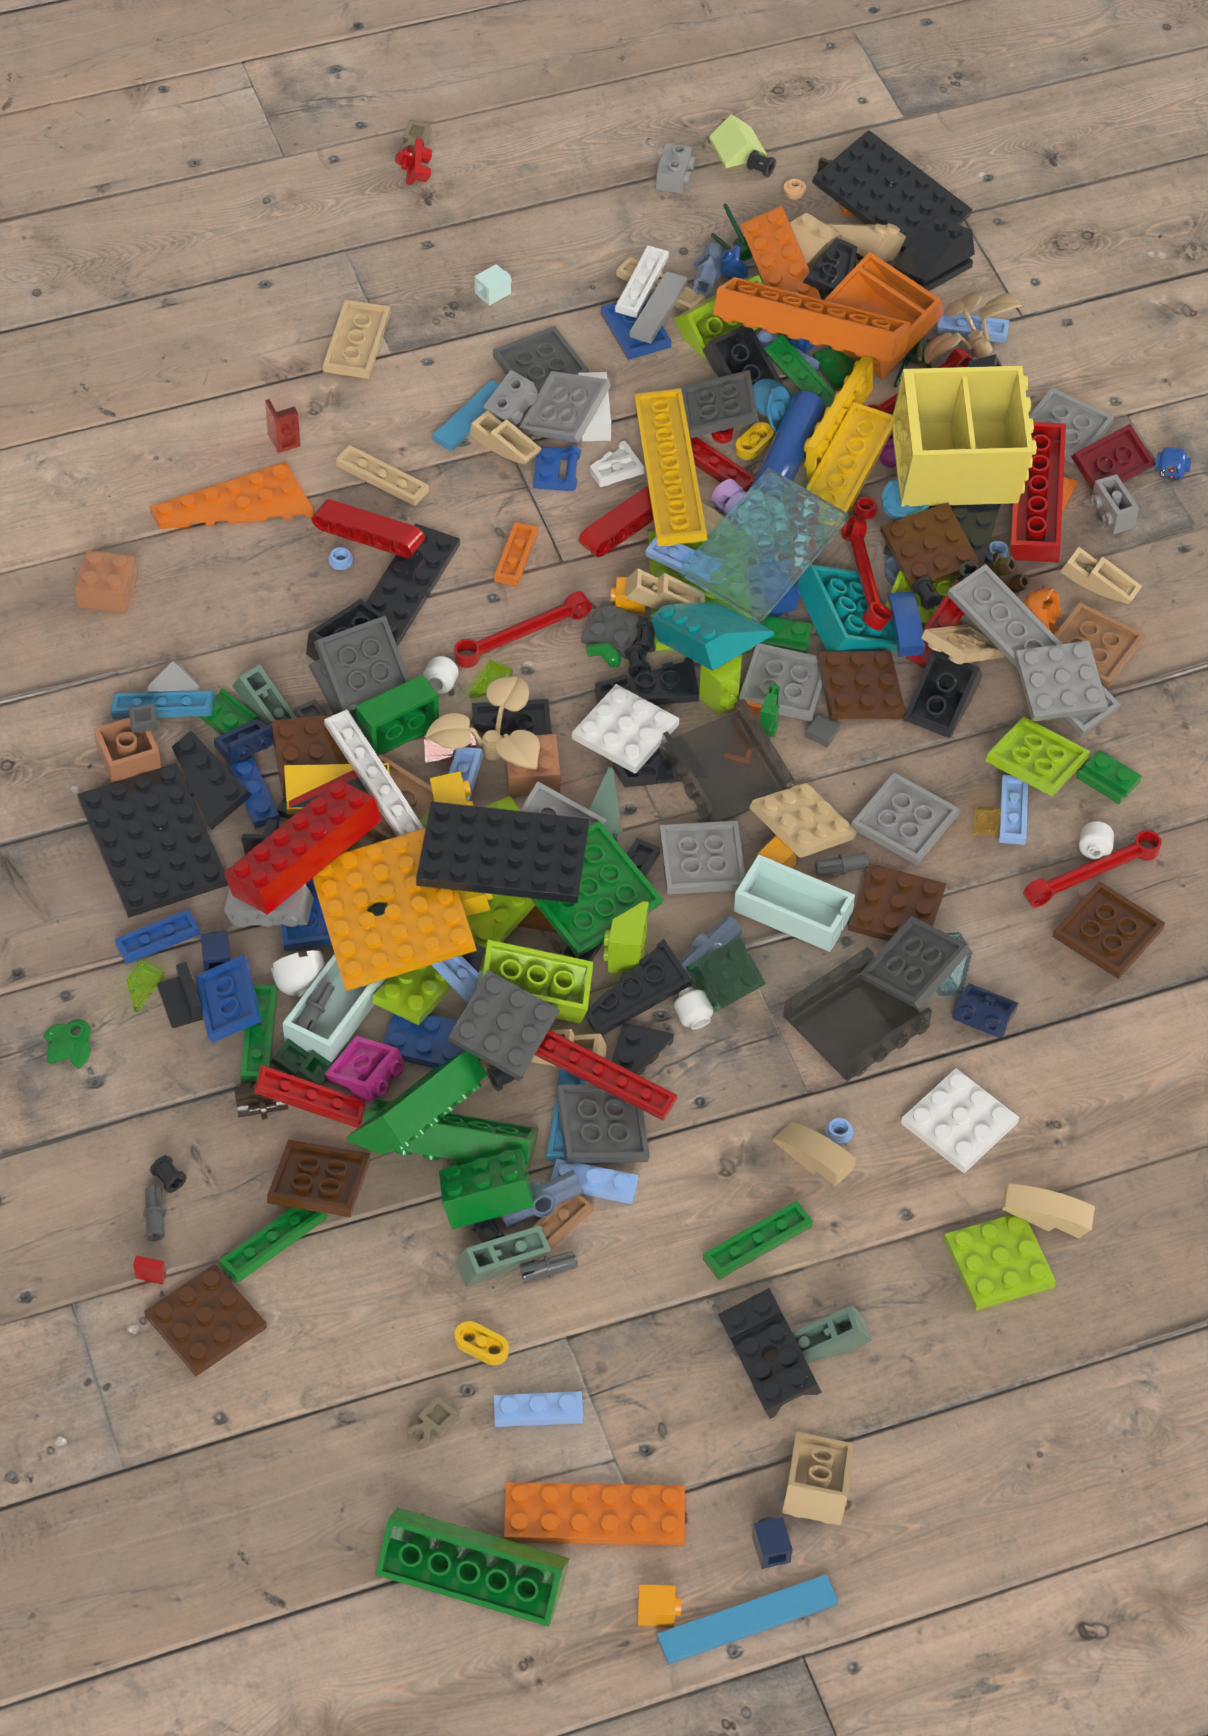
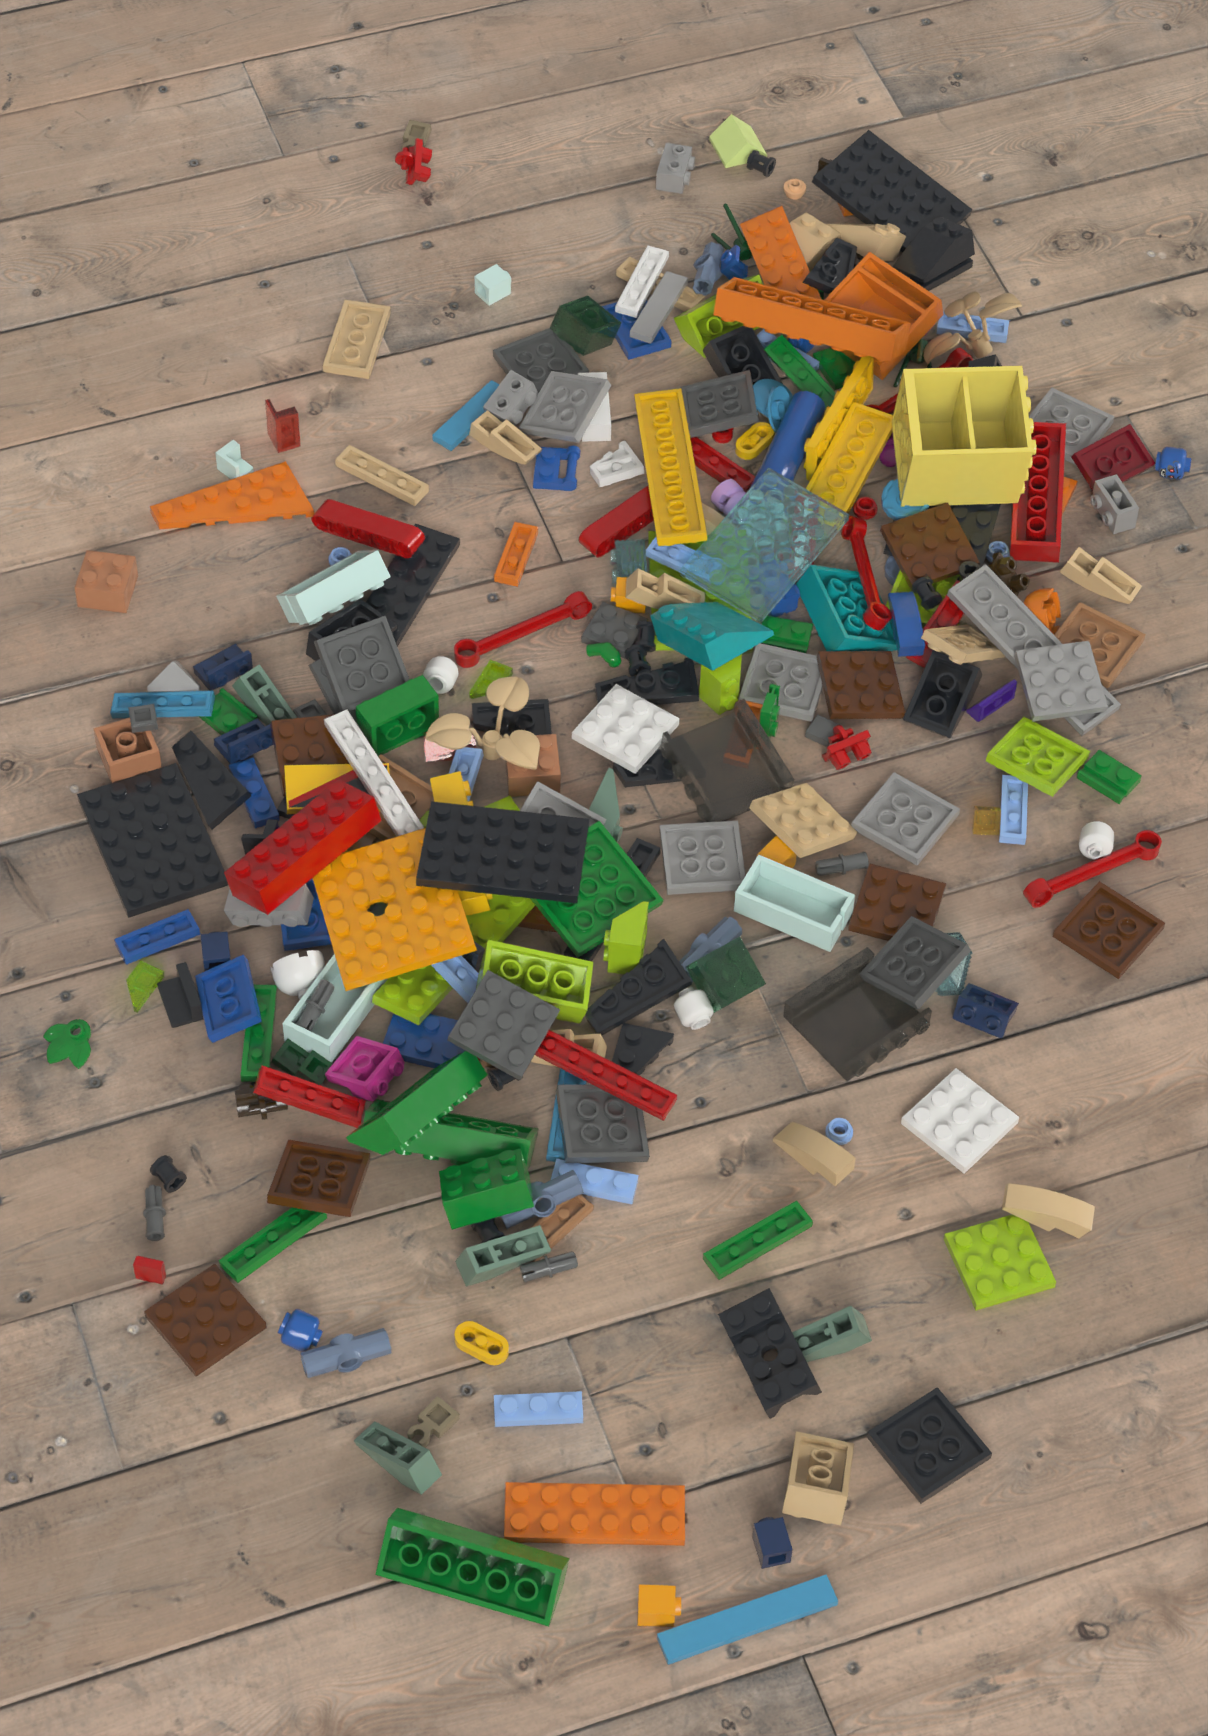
none -> dark blue bracket [193,643,253,691]
none -> light aqua panel [215,440,254,479]
none -> light aqua piece [276,550,390,625]
none -> blue head [278,1309,323,1352]
none -> sand blue piece [300,1328,392,1378]
none -> sand green slope [354,1421,442,1495]
none -> clear green brick [550,295,621,356]
none -> clear light blue brick [610,539,647,583]
none -> red hips [822,725,872,770]
none -> black plate [867,1387,992,1504]
none -> dark purple slope [966,679,1017,722]

